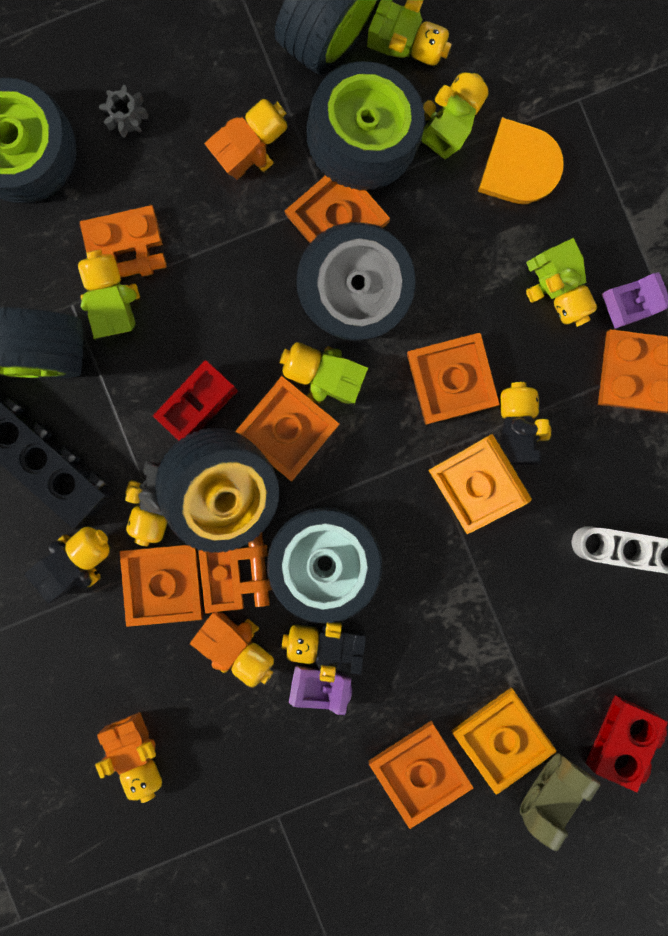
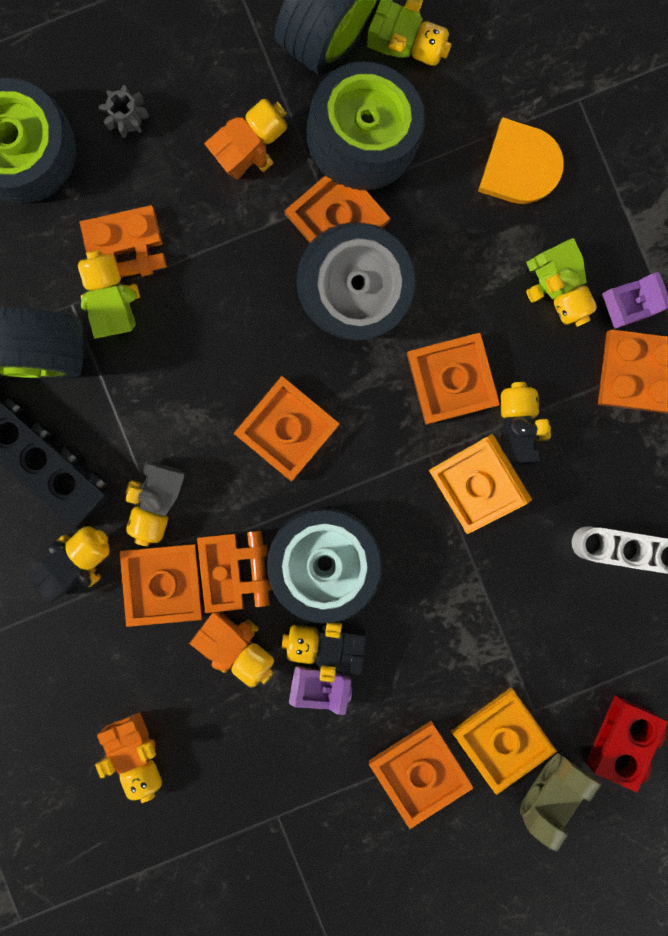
red brick [153,360,238,441] -> none
wheel [155,428,280,553] -> none
lime piece [280,342,368,404] -> none
lime piece [421,73,488,159] -> none

